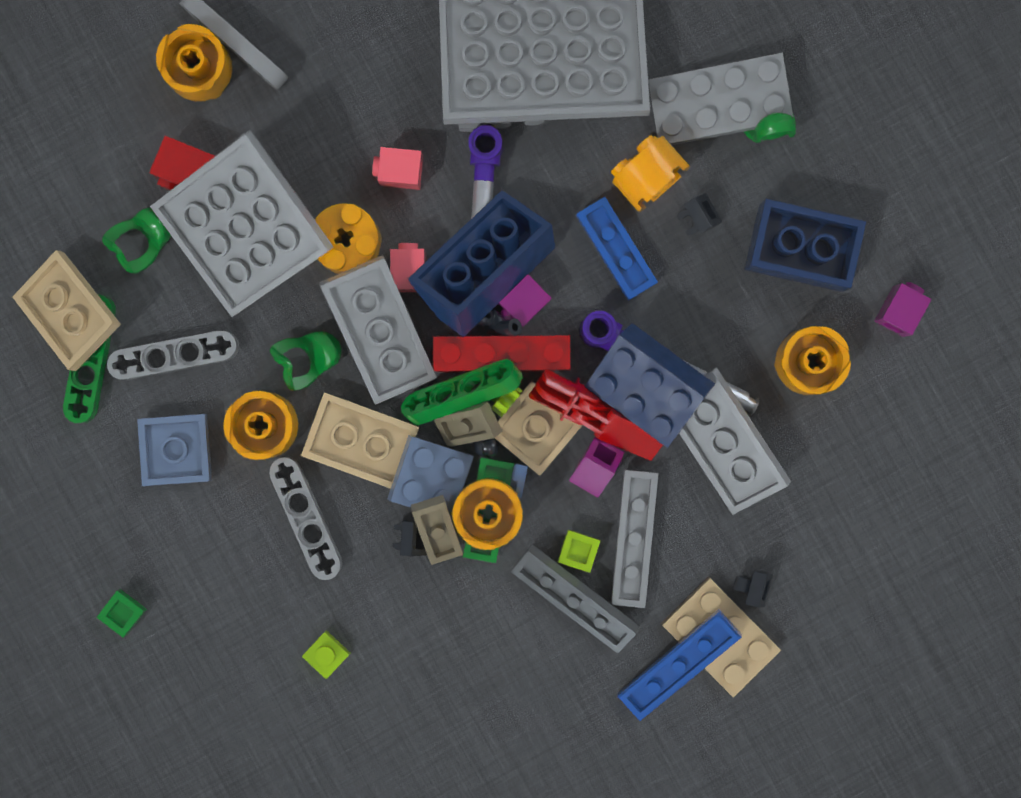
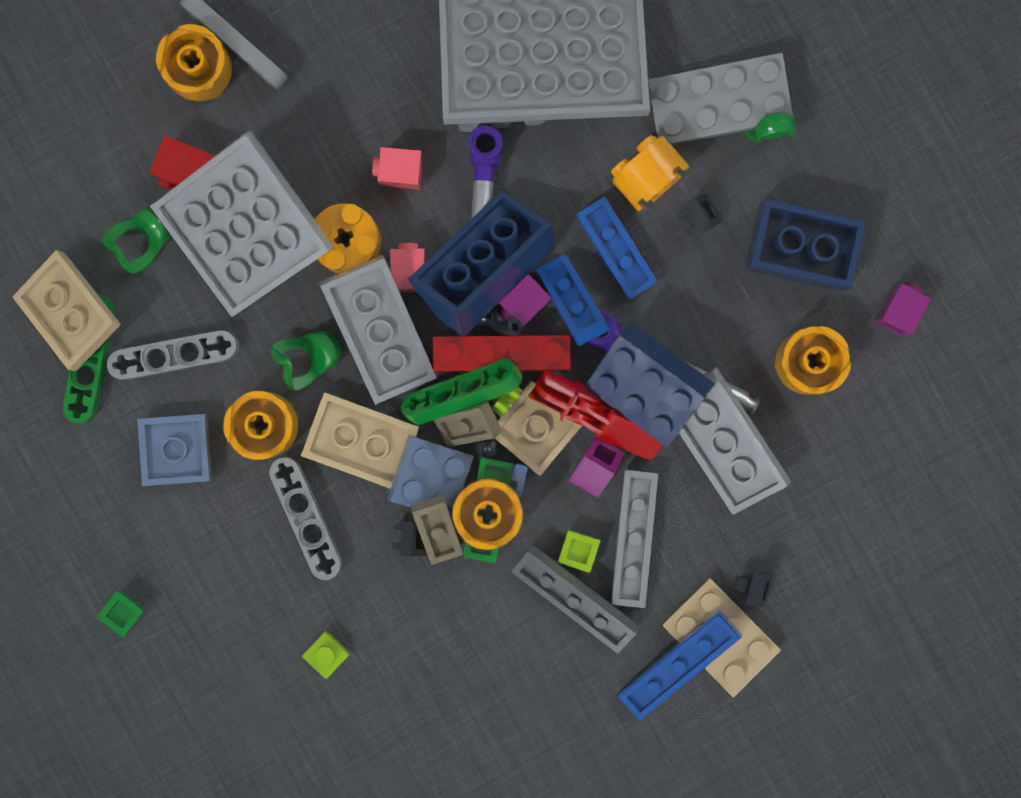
none -> blue plate [536,254,609,346]

